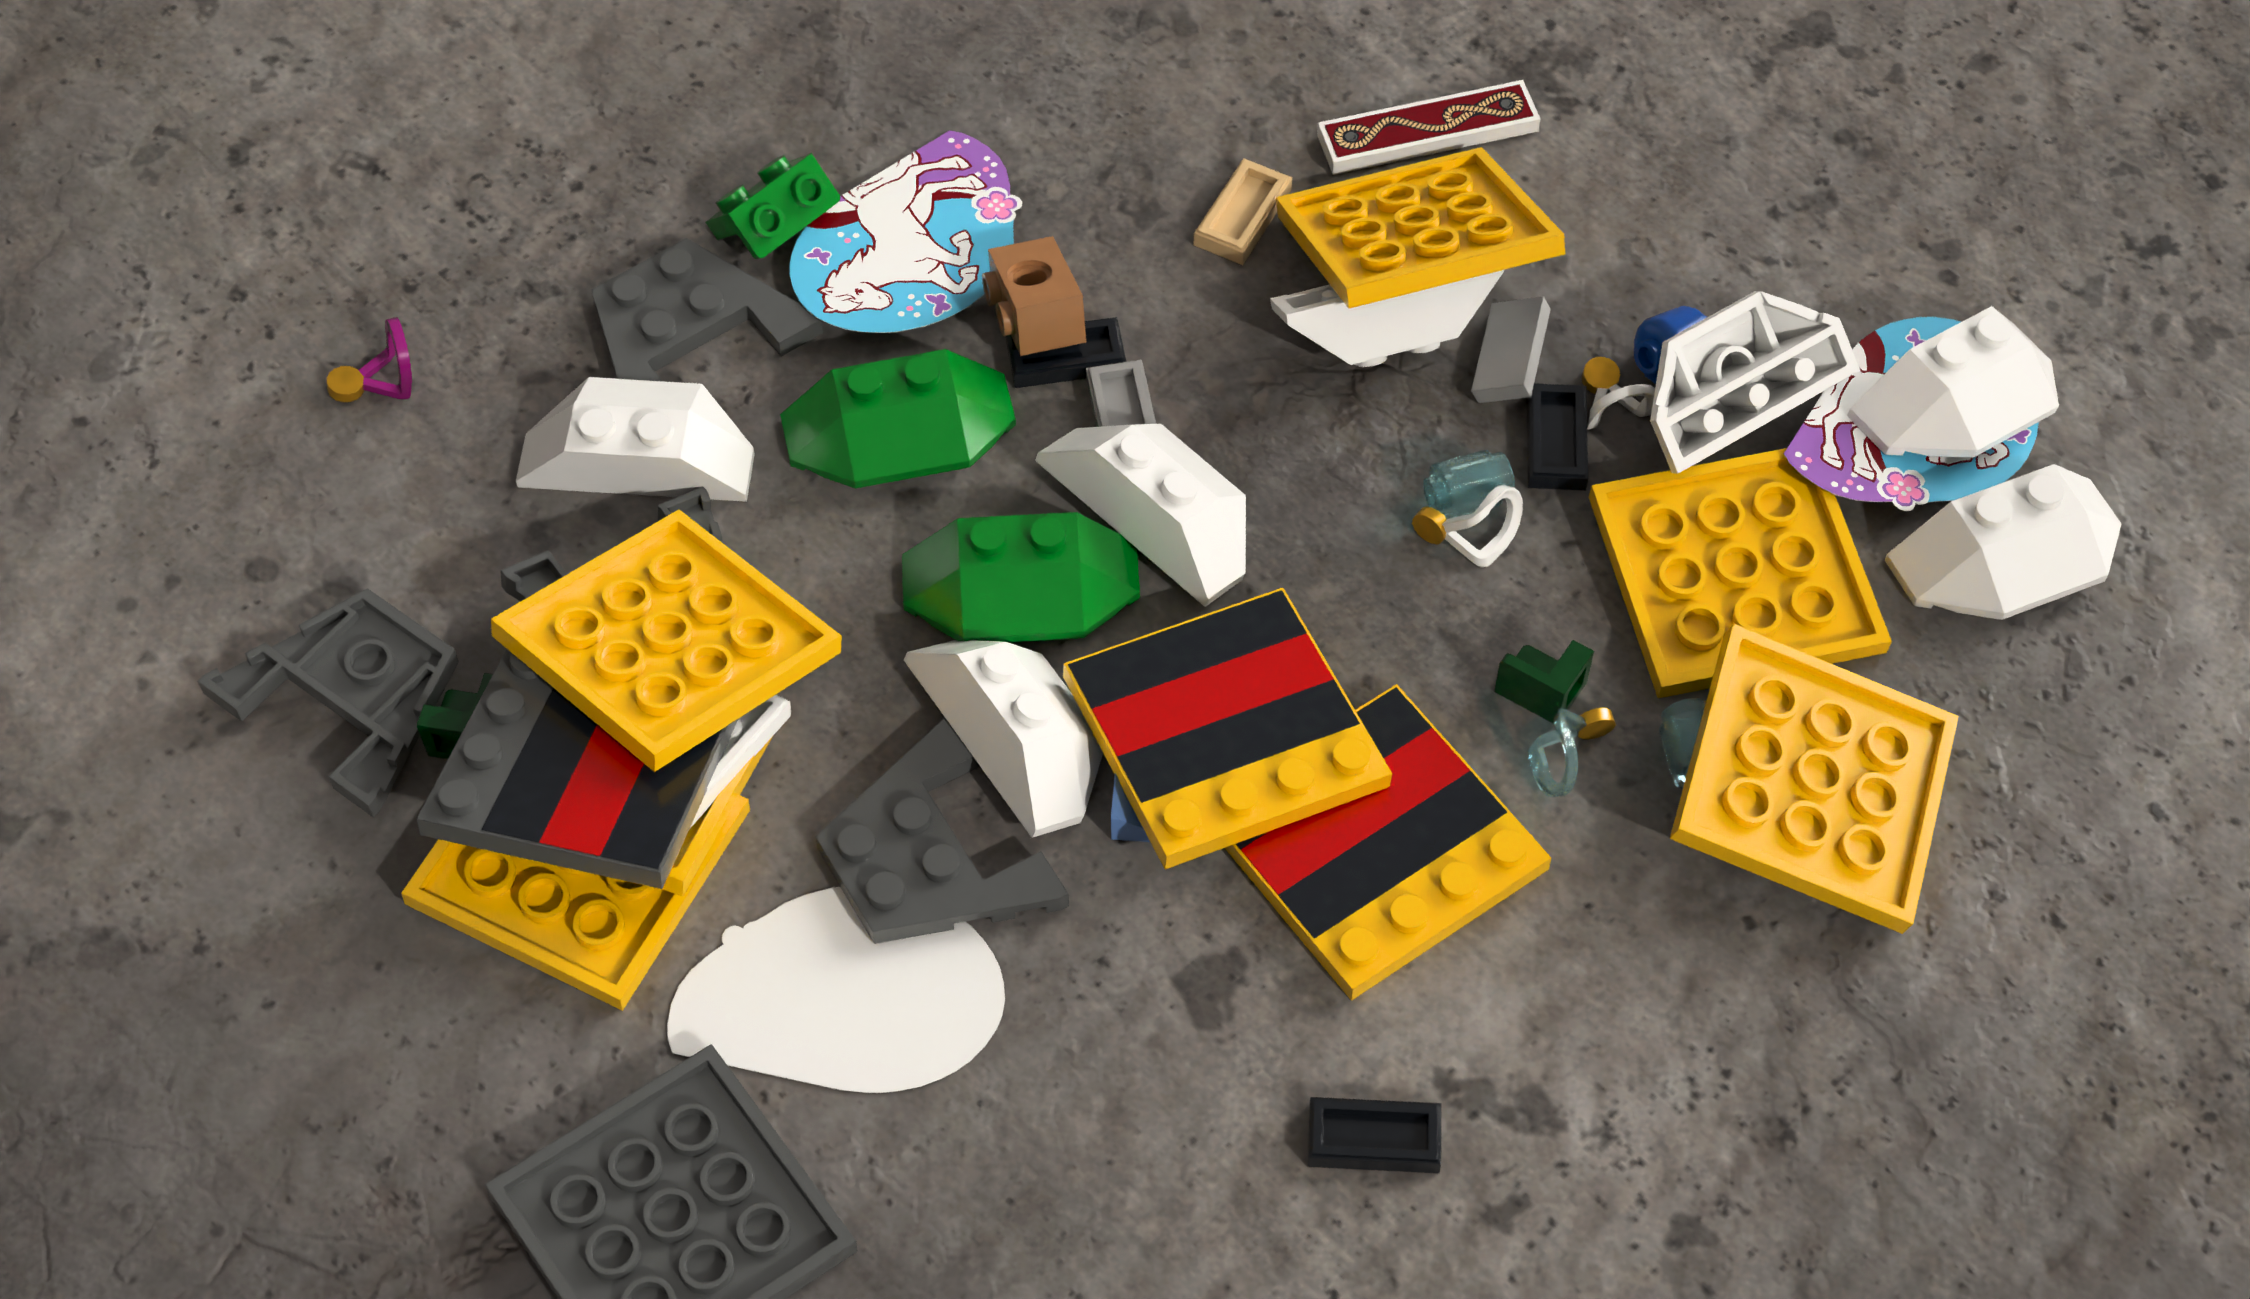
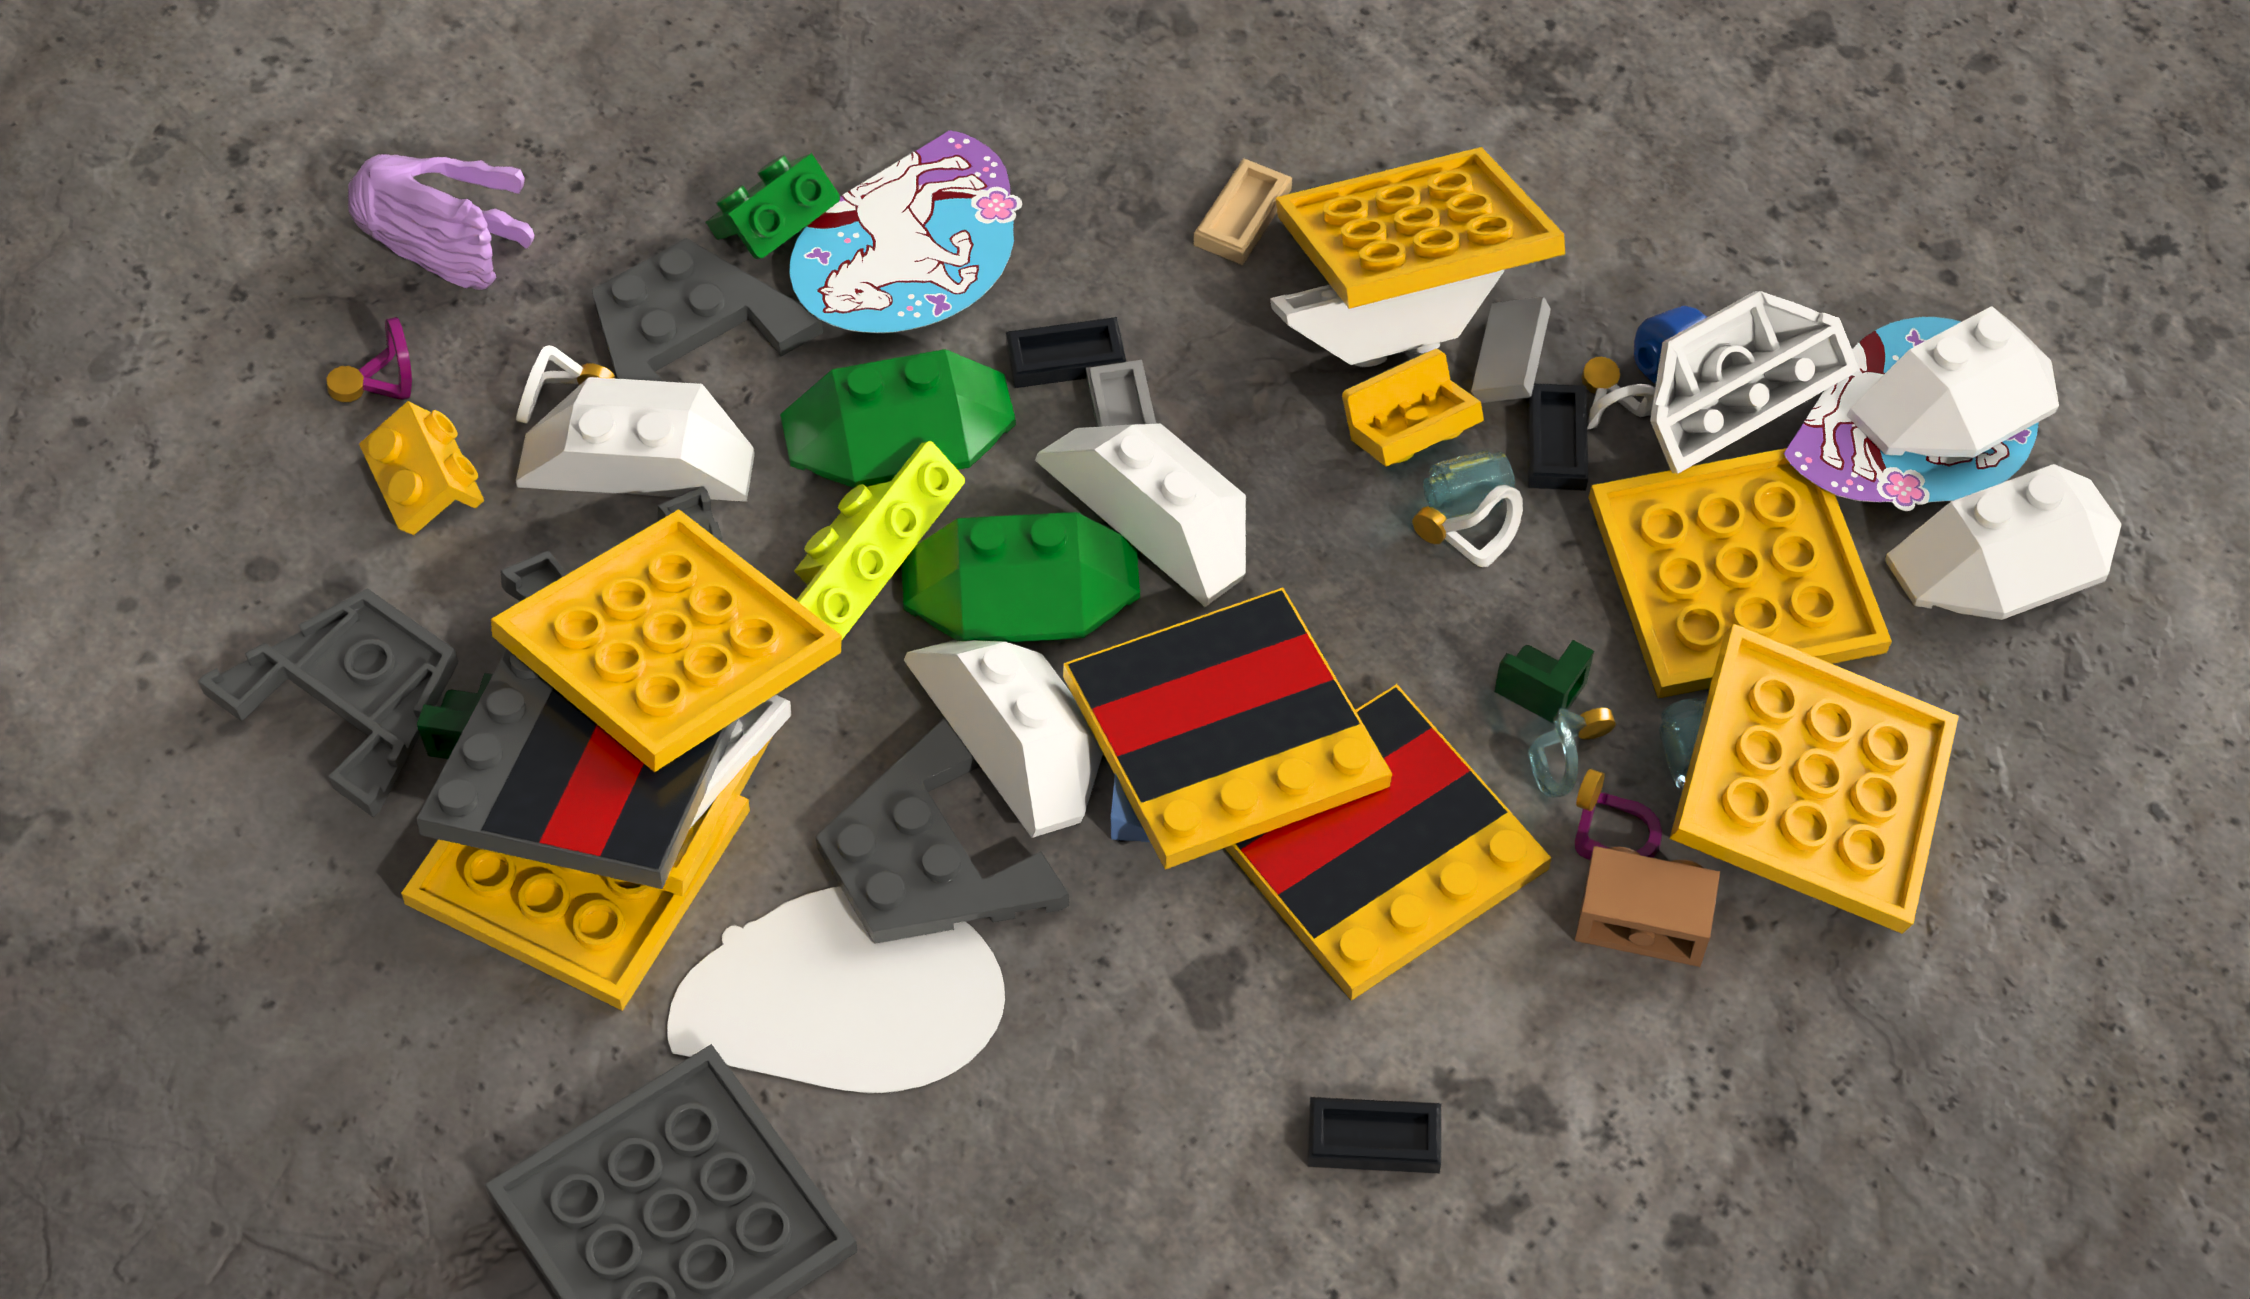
medium nougat brick [982,236,1086,356] -> none
tile [1317,80,1540,175] -> none
none -> lavender hair [348,154,534,290]
none -> yellow bracket [359,401,484,535]
none -> white piece [516,345,615,424]
none -> neon yellow bracket [794,441,965,639]
none -> yellow bracket [1342,348,1484,467]
none -> magenta piece [1574,769,1662,860]
none -> medium nougat brick [1575,846,1720,967]

